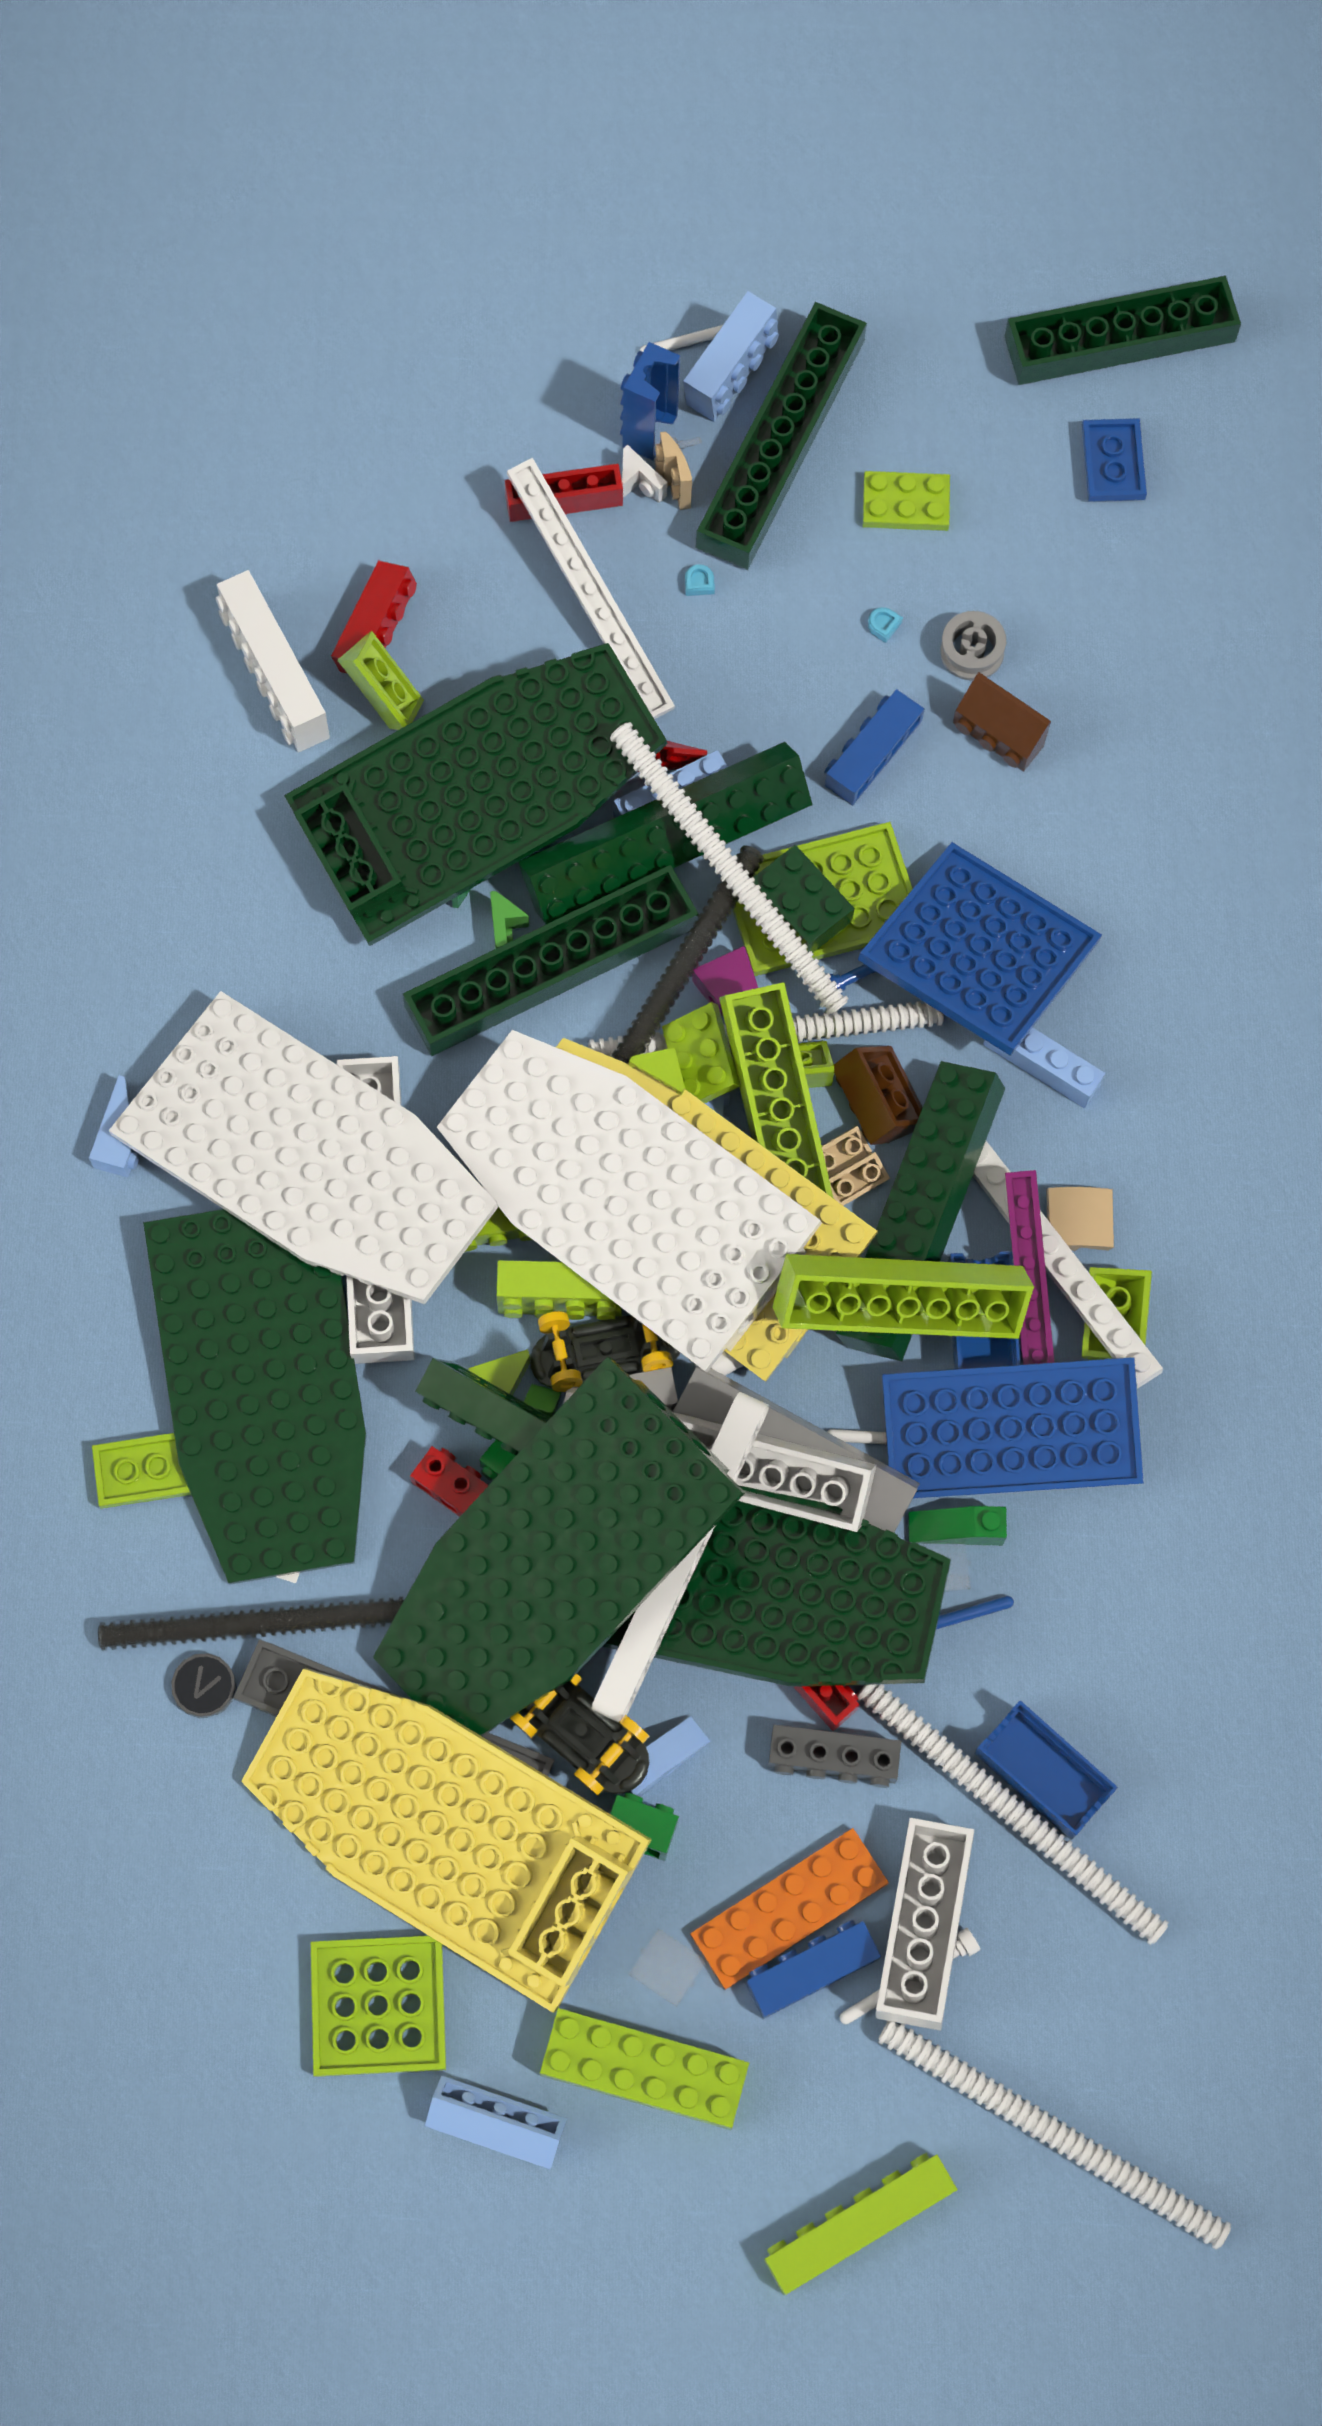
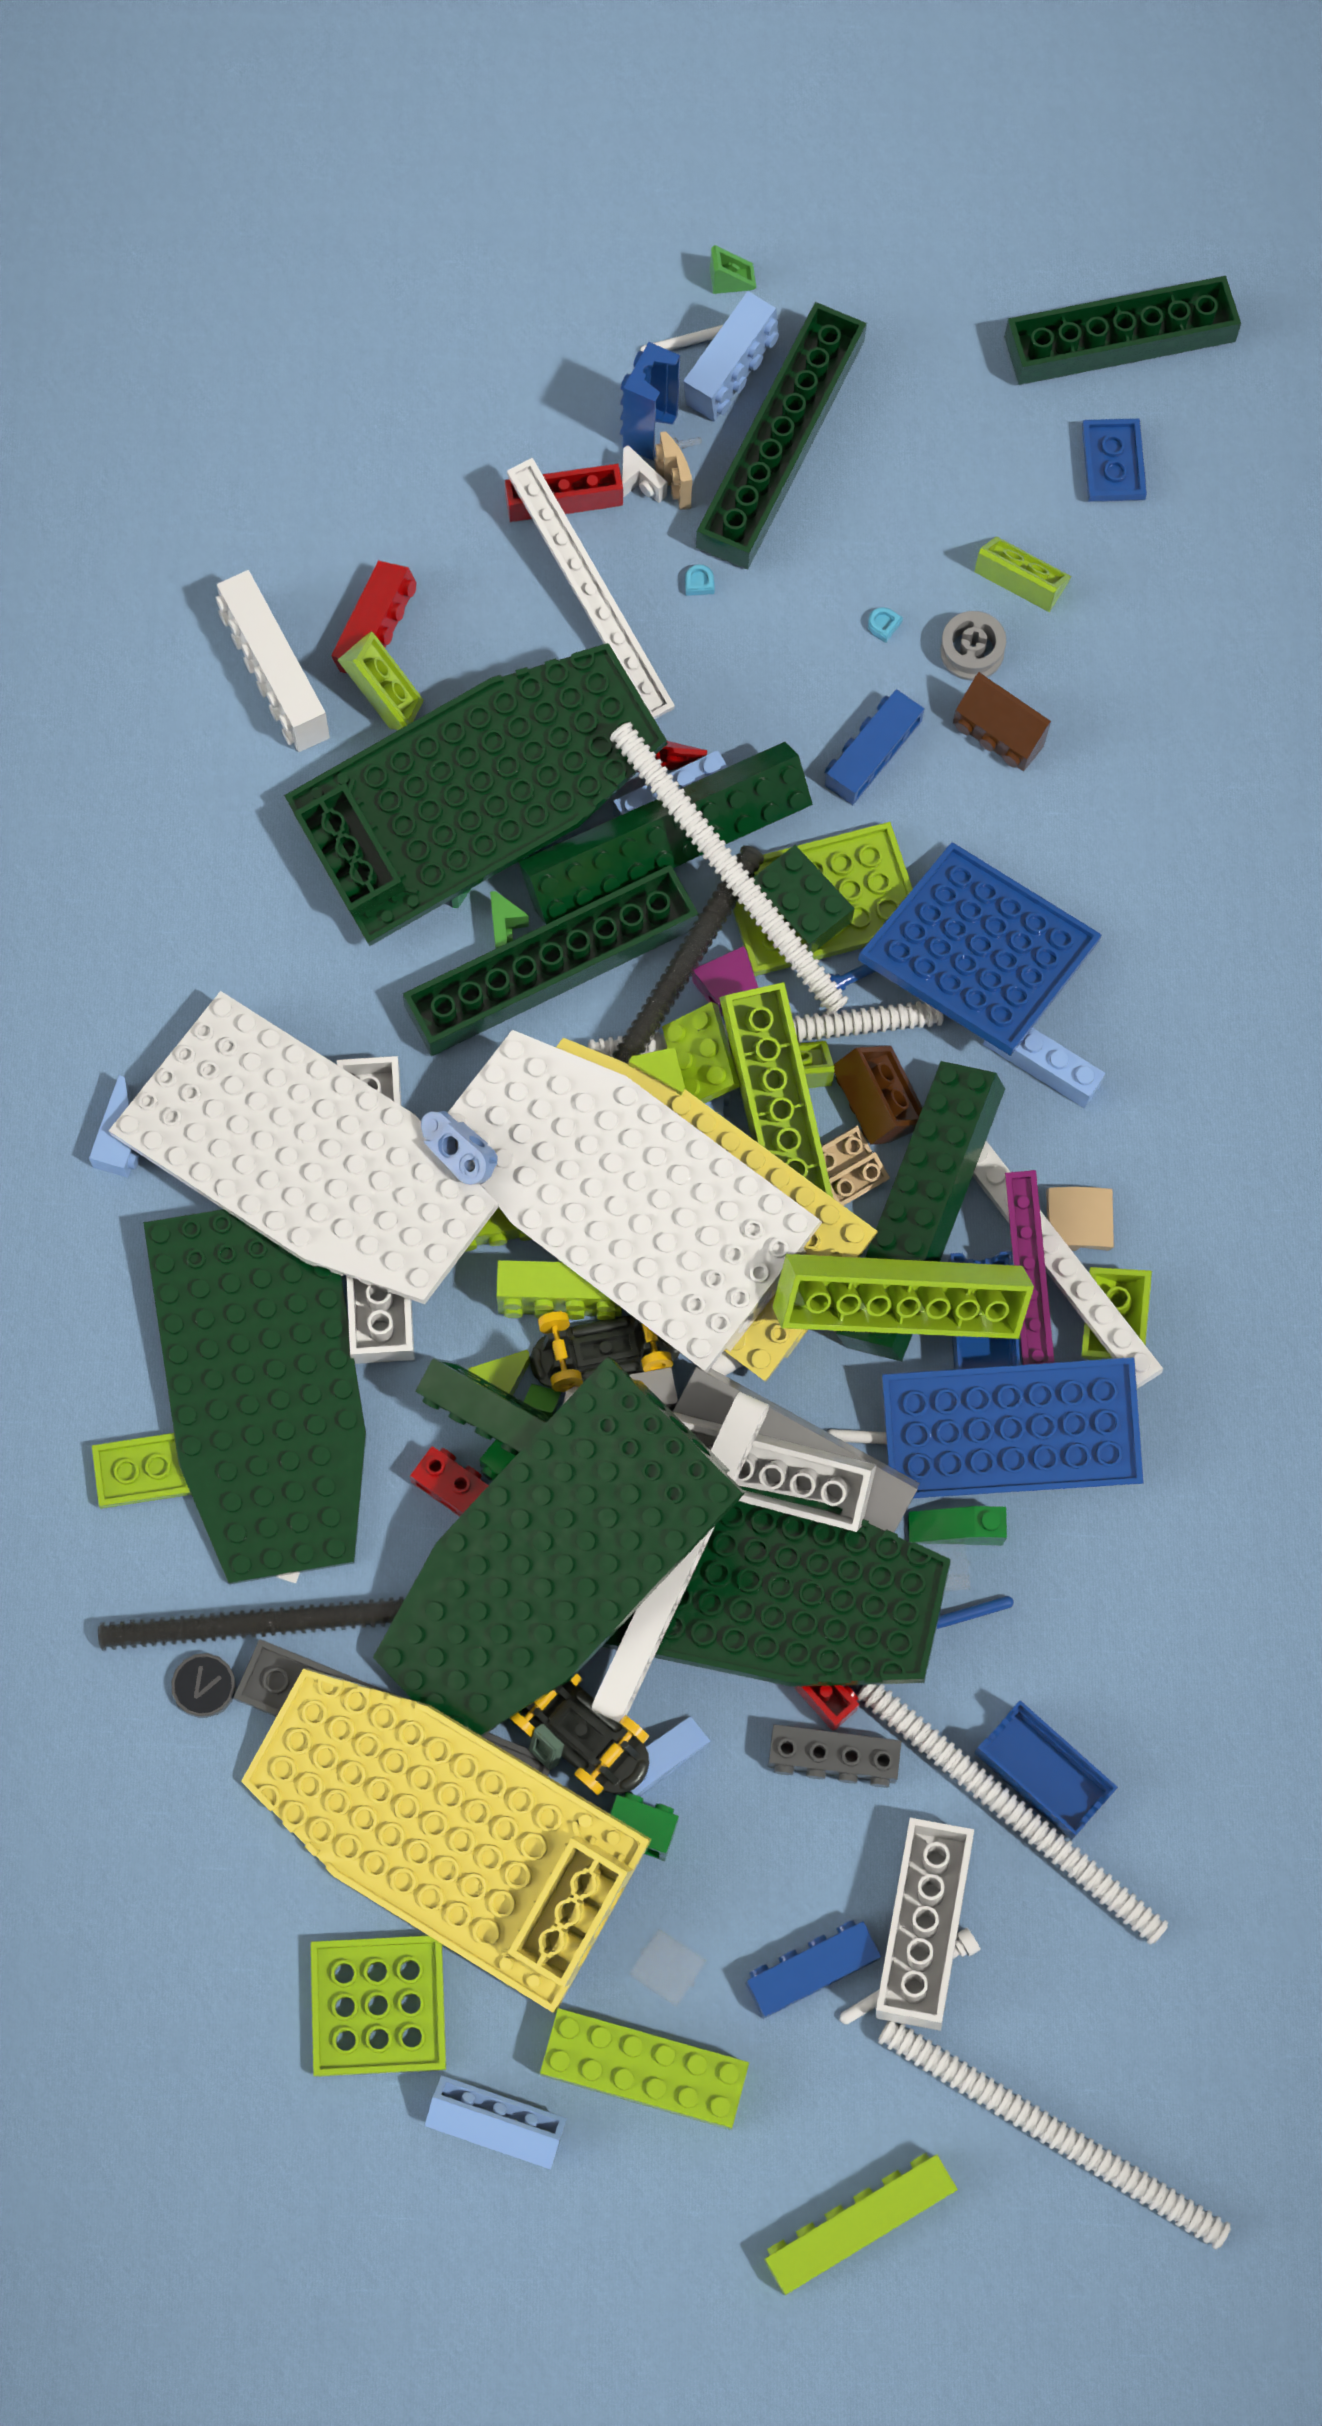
orange plate [690,1828,889,1990] -> none
lime plate [863,471,950,531] -> none
none -> medium blue piece [421,1111,498,1185]
none -> sand green tile [529,1724,564,1770]
none -> bright green slope [710,245,757,294]
none -> lime slope [974,536,1072,613]

